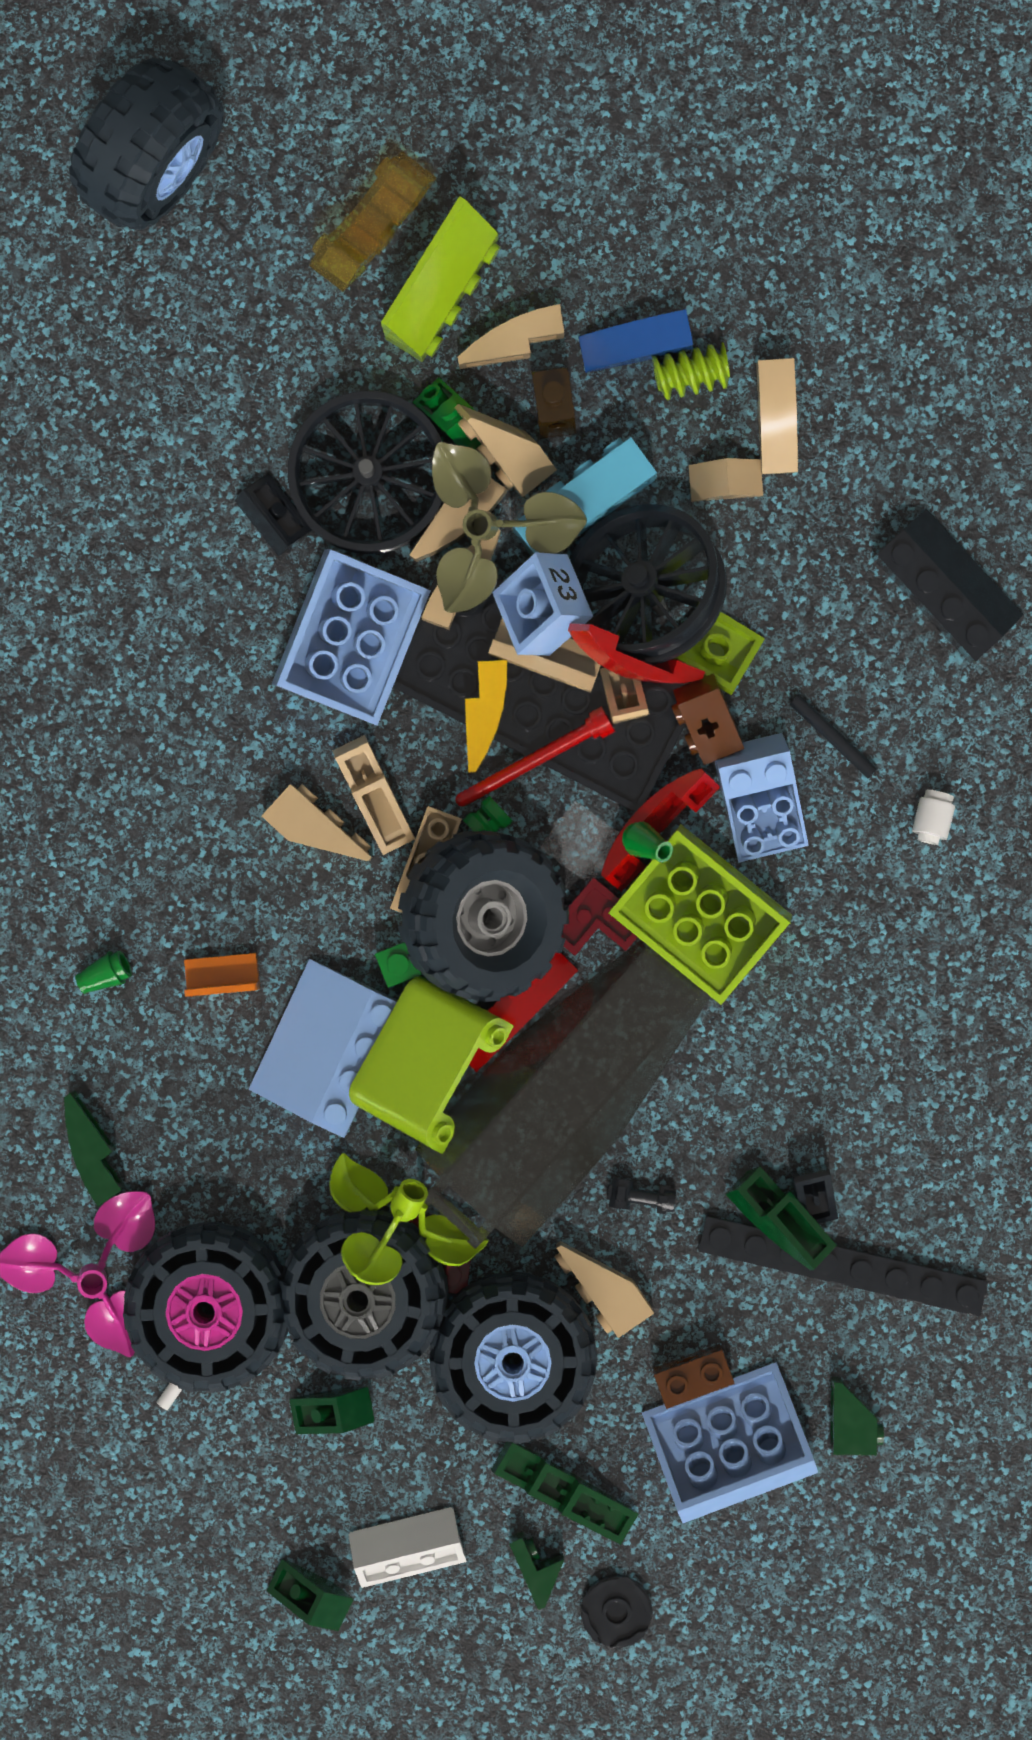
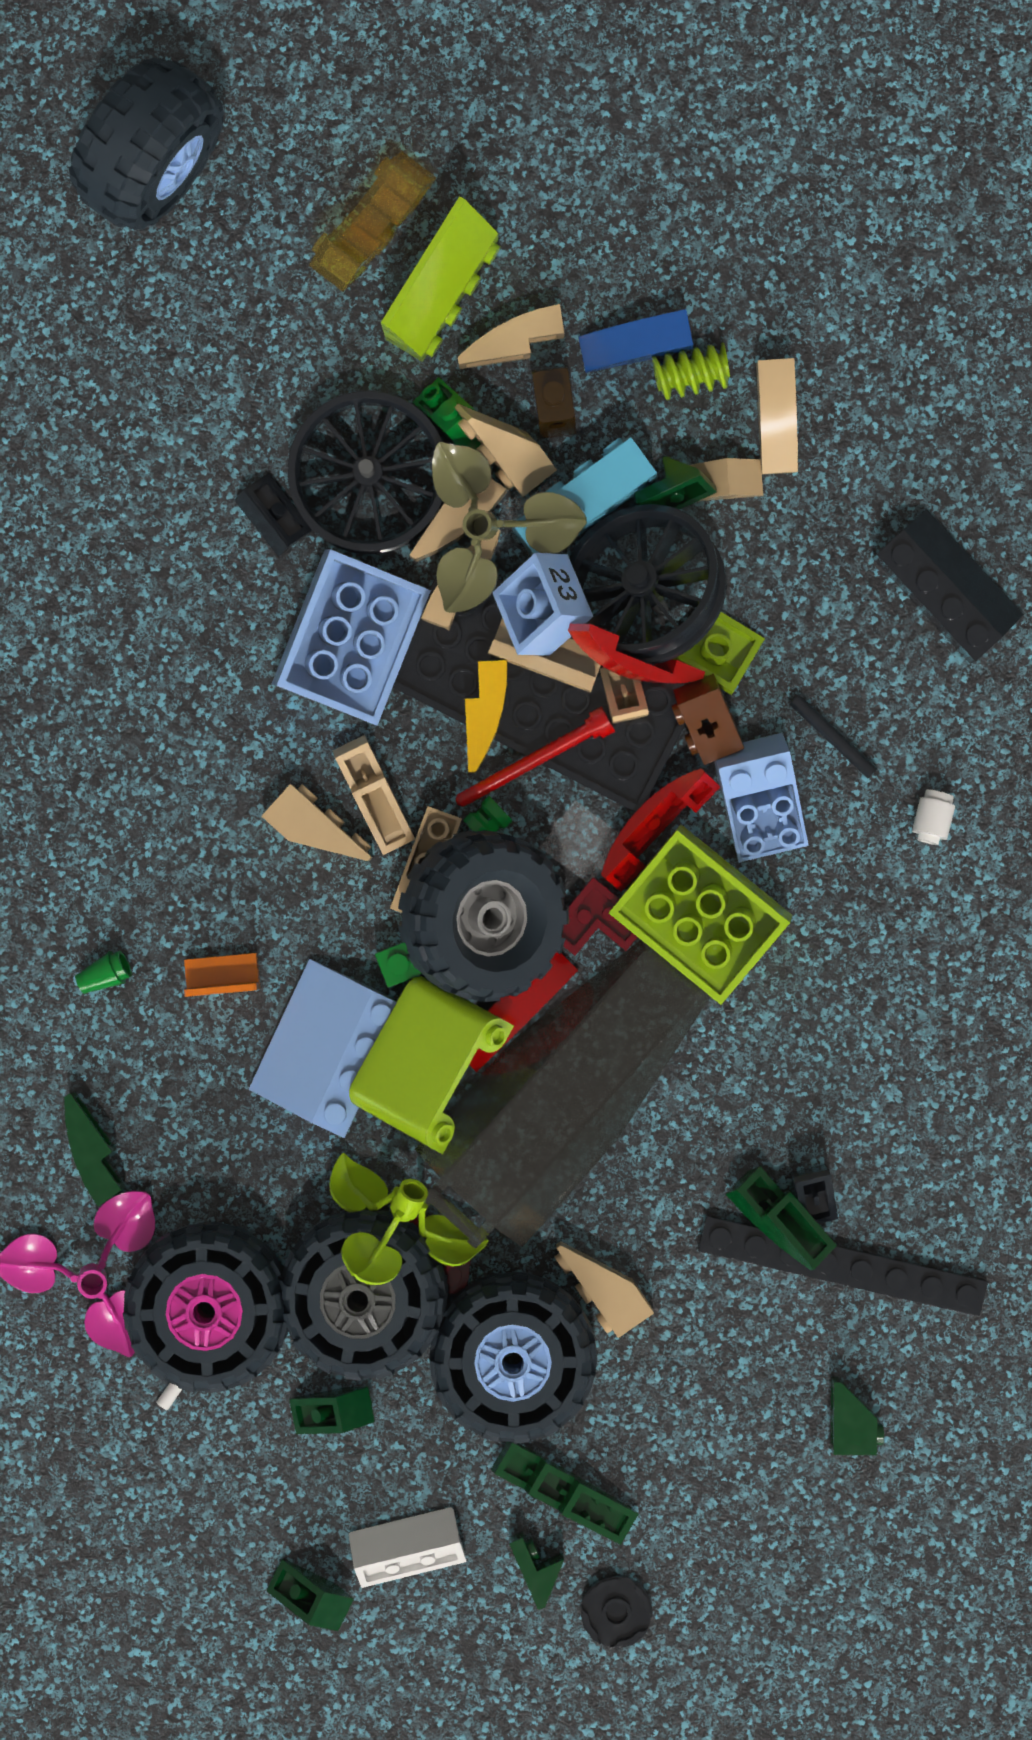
black bar [607,1178,676,1214] -> none
green cone [622,822,673,863] -> none
light blue slope [642,1362,818,1523] -> none
reddish brown brick [652,1343,735,1409] -> none
none -> dark green slope [635,456,717,510]

